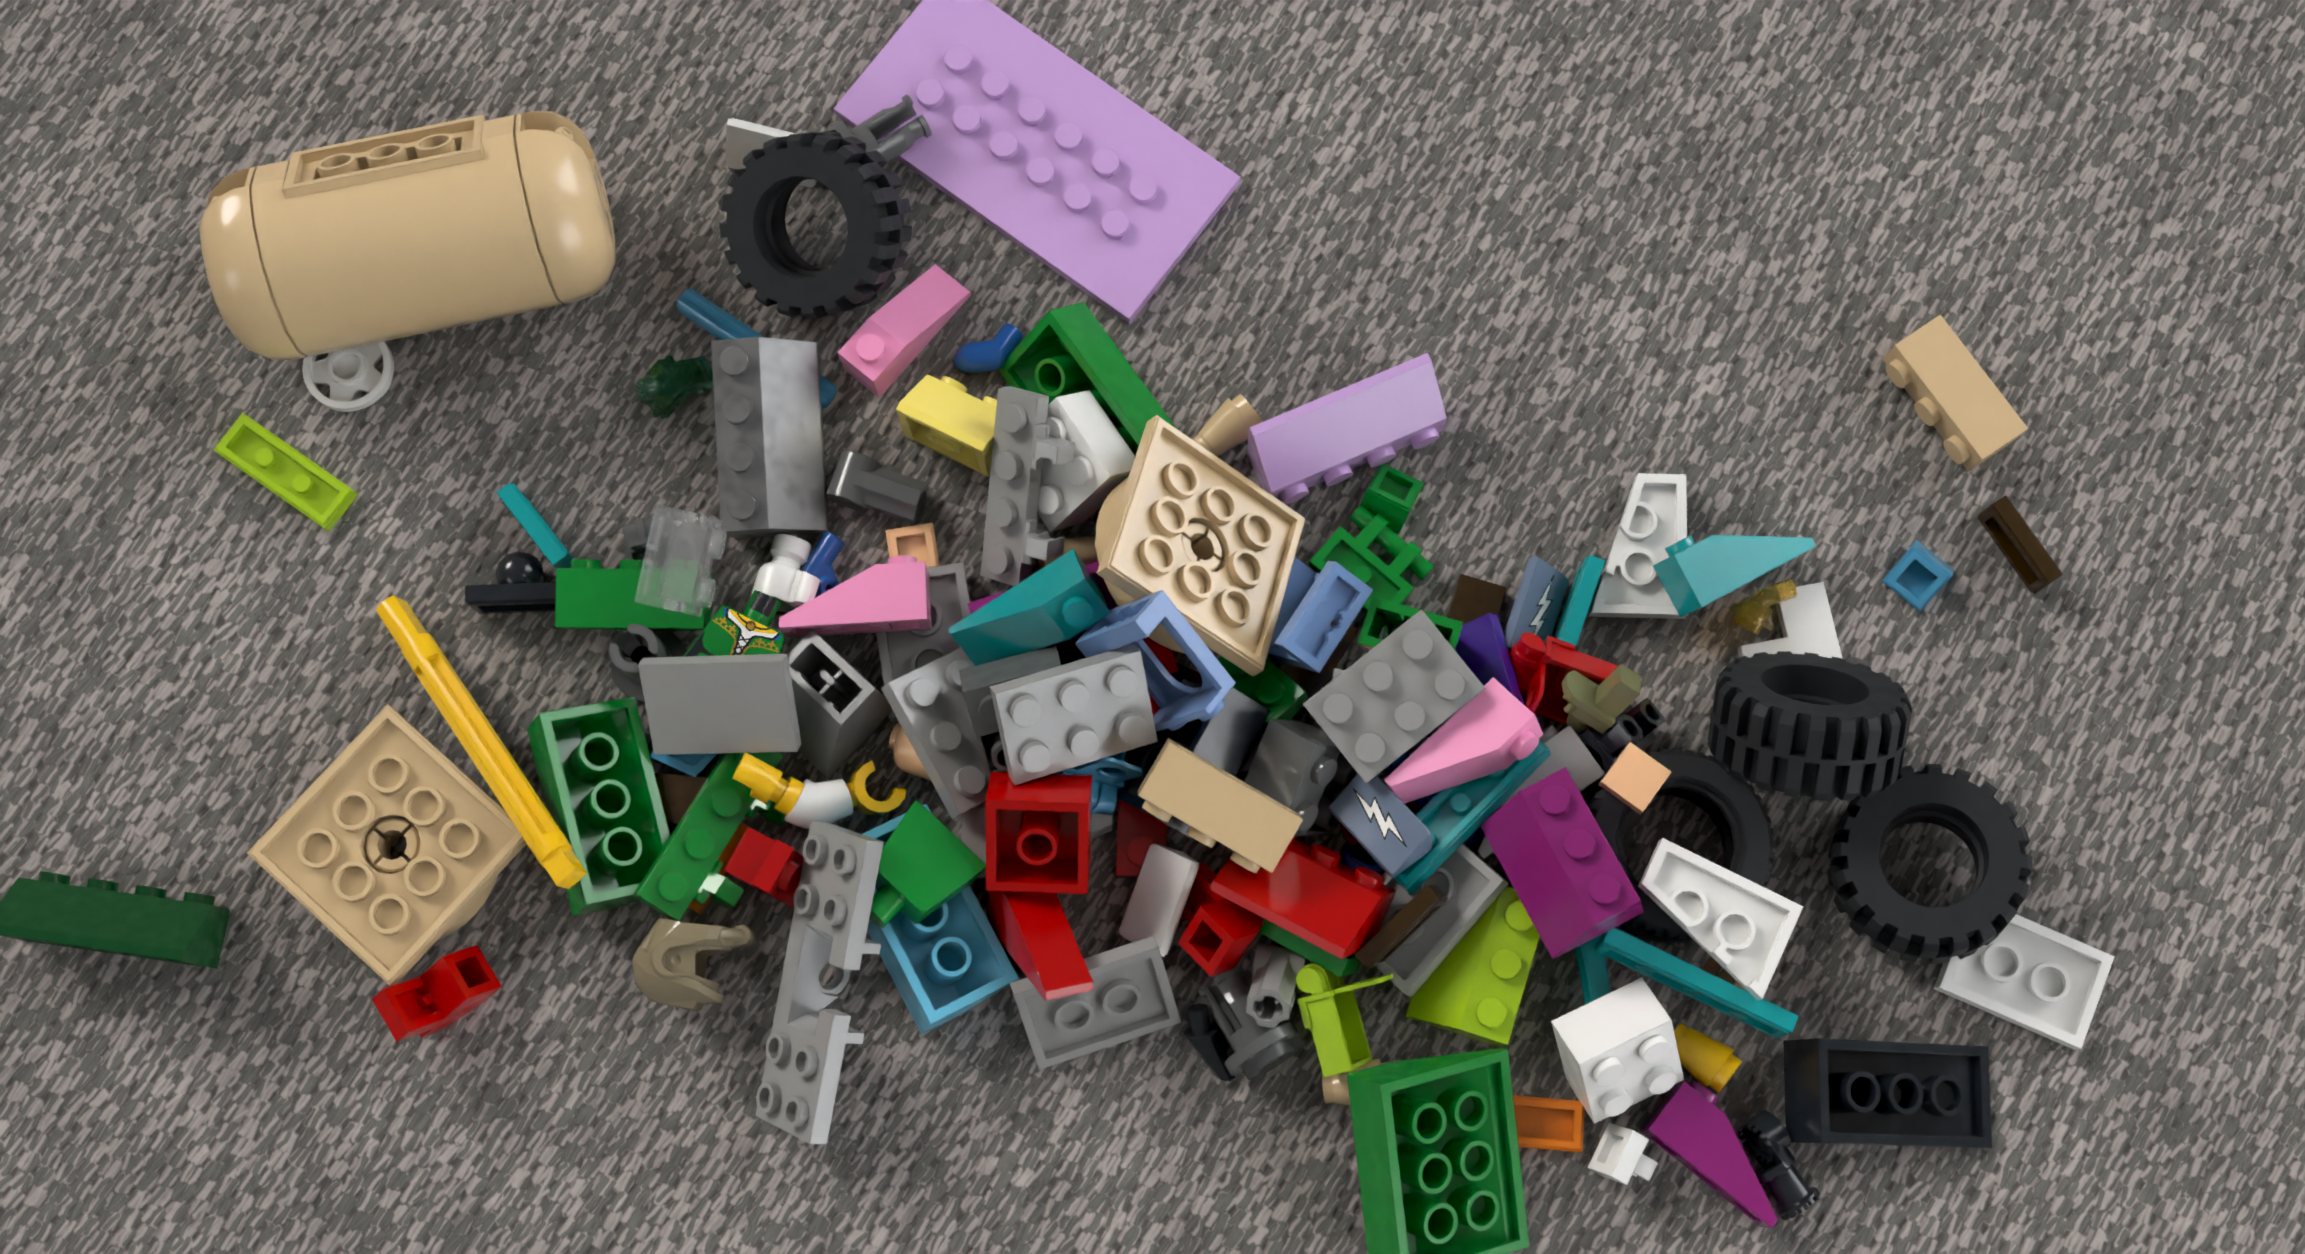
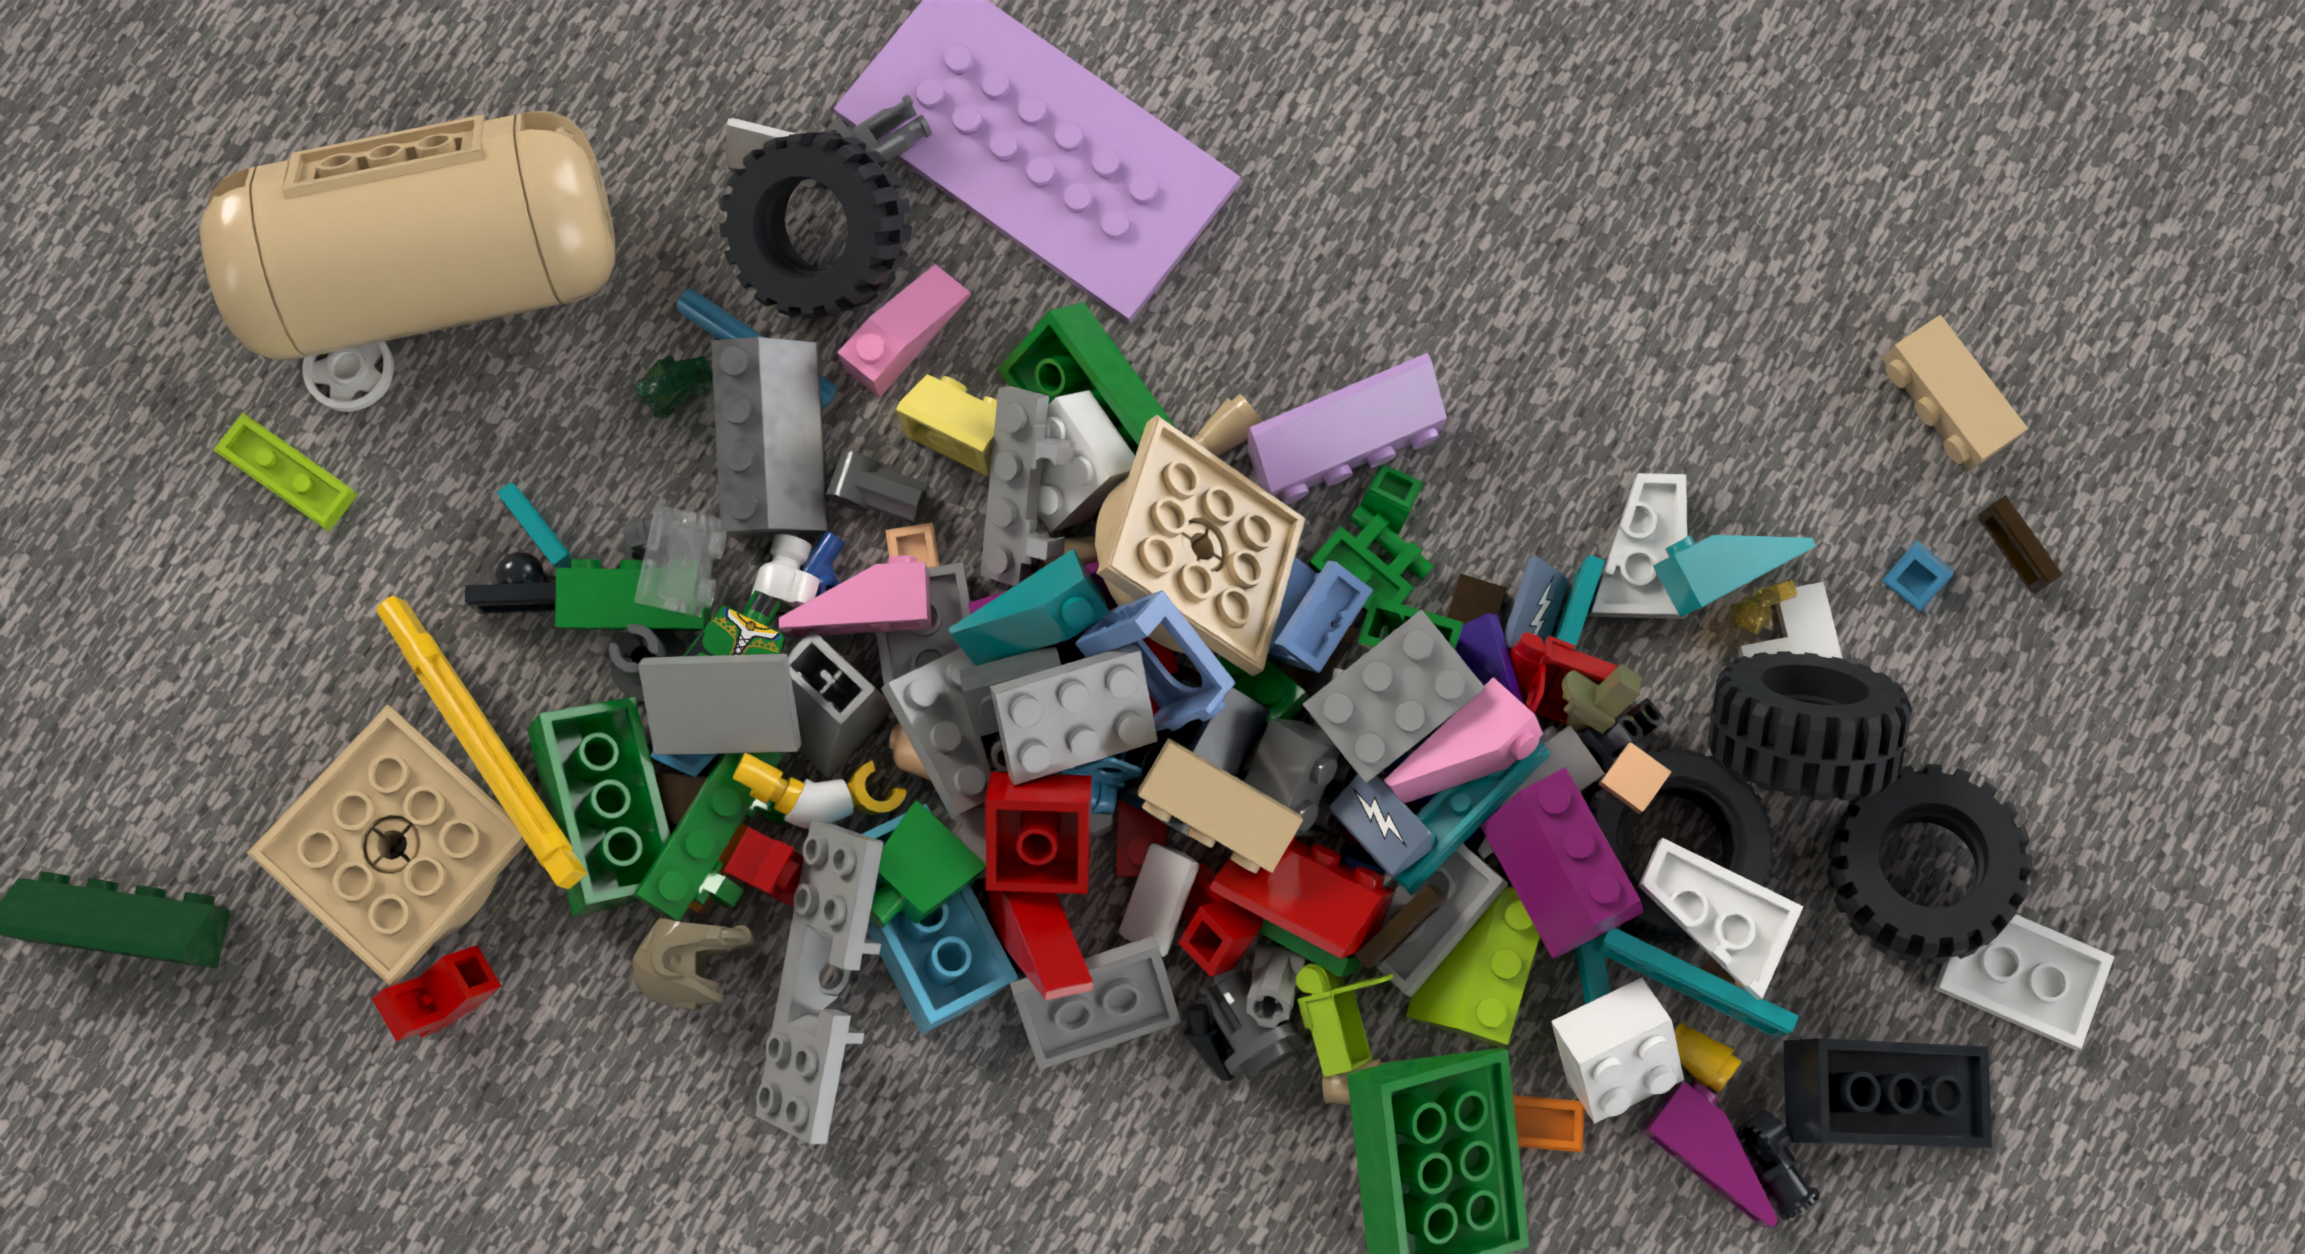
blue arm [954,323,1023,373] -> none
white tile [1587,1123,1658,1185] -> none

